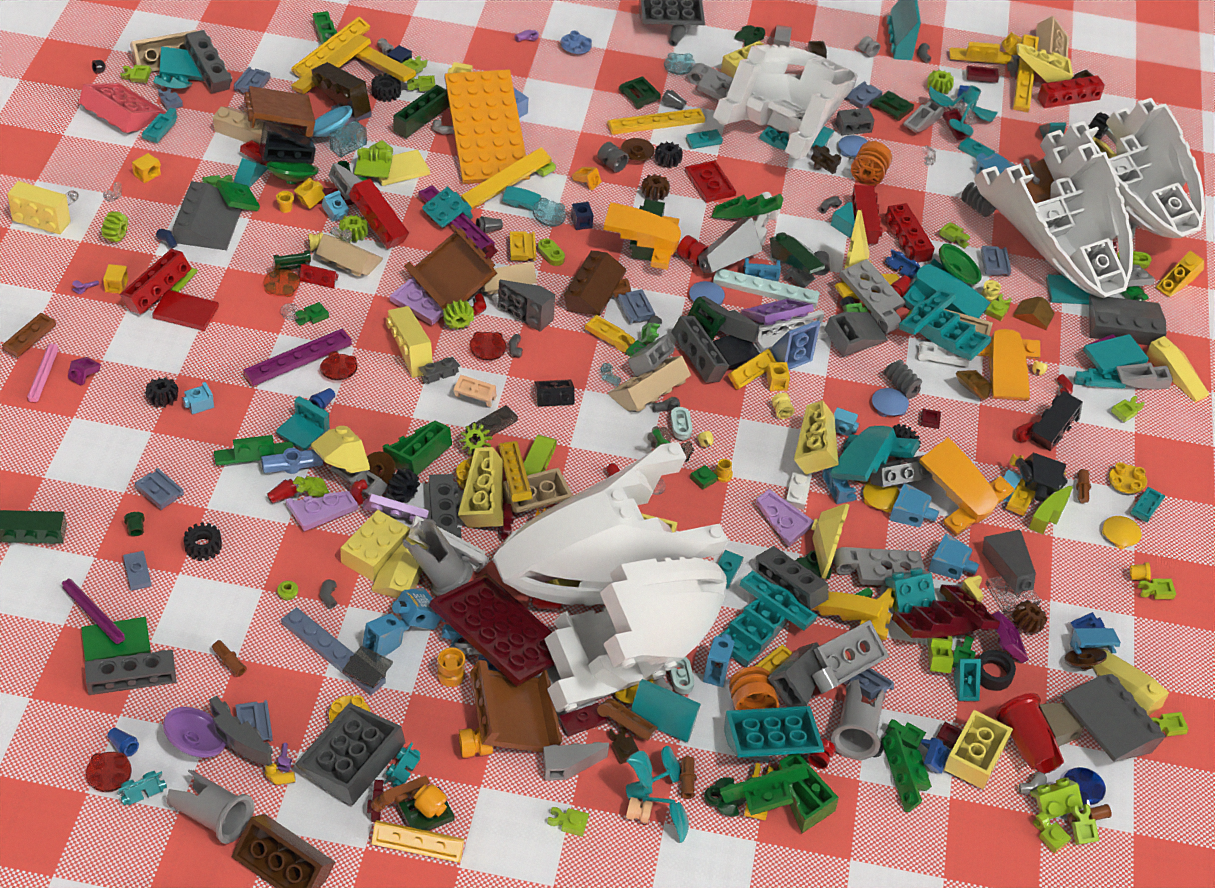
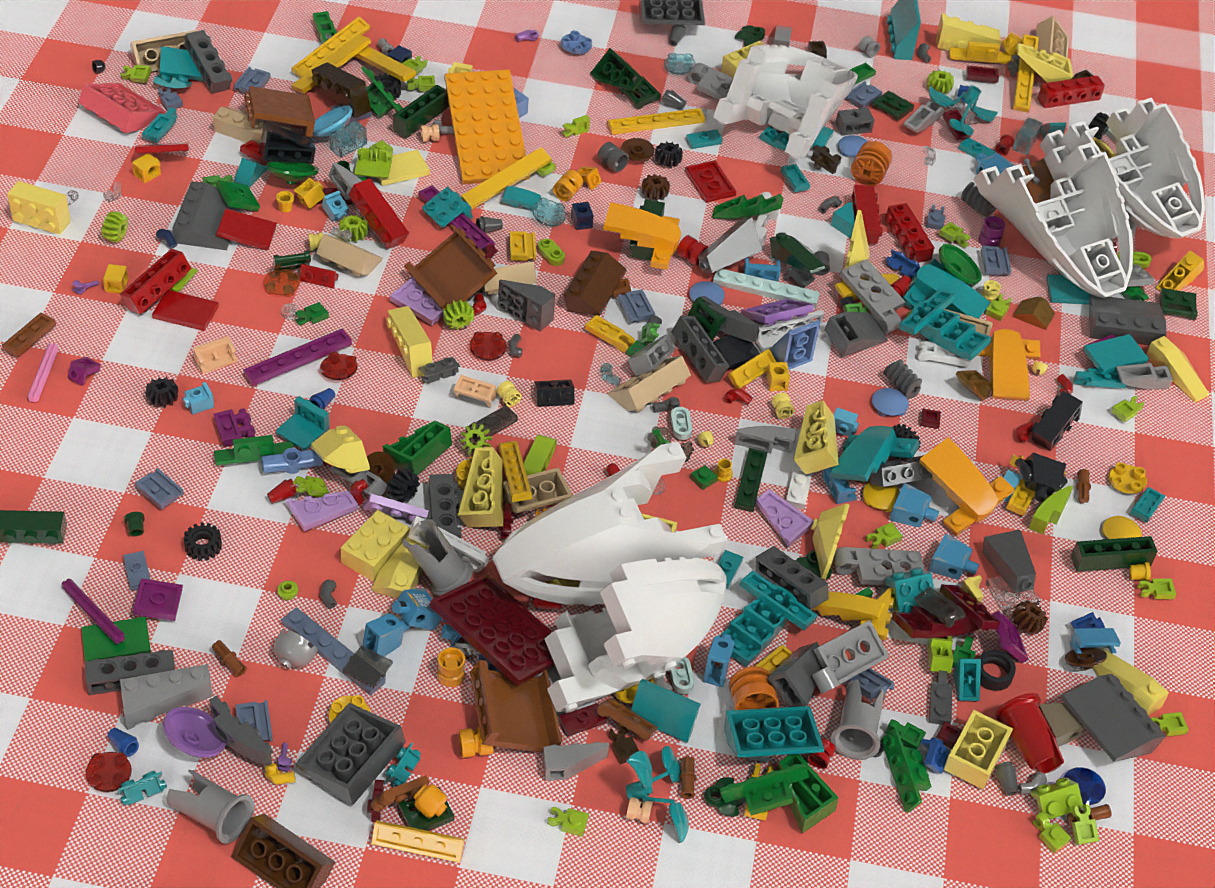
none -> light grey wedge [120,664,213,730]
none -> magenta plate [133,578,183,621]
none -> red tile [135,142,189,154]
none -> light nougat hinge [193,336,238,374]
none -> magenta plate [213,408,256,446]
none -> red tile [216,209,277,250]
none -> light grey cylinder [274,629,318,669]
none -> green bracket [361,66,403,118]
none -> light nougat wheel [420,124,440,142]
none -> light yellow wheel [496,381,522,407]
none -> light orange wheel [553,170,583,201]
none -> lime plate [562,115,590,137]
none -> dark green wedge [590,48,644,91]
none -> red arm [724,388,753,405]
none -> light grey slope [734,426,797,454]
none -> dark green tile [734,448,768,512]
none -> teal plate [780,164,810,192]
none -> green plate [850,62,876,84]
none -> lime plate [865,522,903,549]
none -> clear smoke plate [914,587,966,628]
none -> sand blue plate [926,205,946,230]
none -> dark grey hinge [929,670,952,725]
none -> light yellow wedge [936,13,1001,50]
none -> magenta wheel [978,216,1005,247]
none -> red bush [995,134,1014,156]
none -> dark grey cone [995,762,1019,796]
none -> clear light blue brick [1013,117,1043,155]
none -> dark green brick [1071,536,1158,572]
none -> dark green plate [1160,288,1198,320]

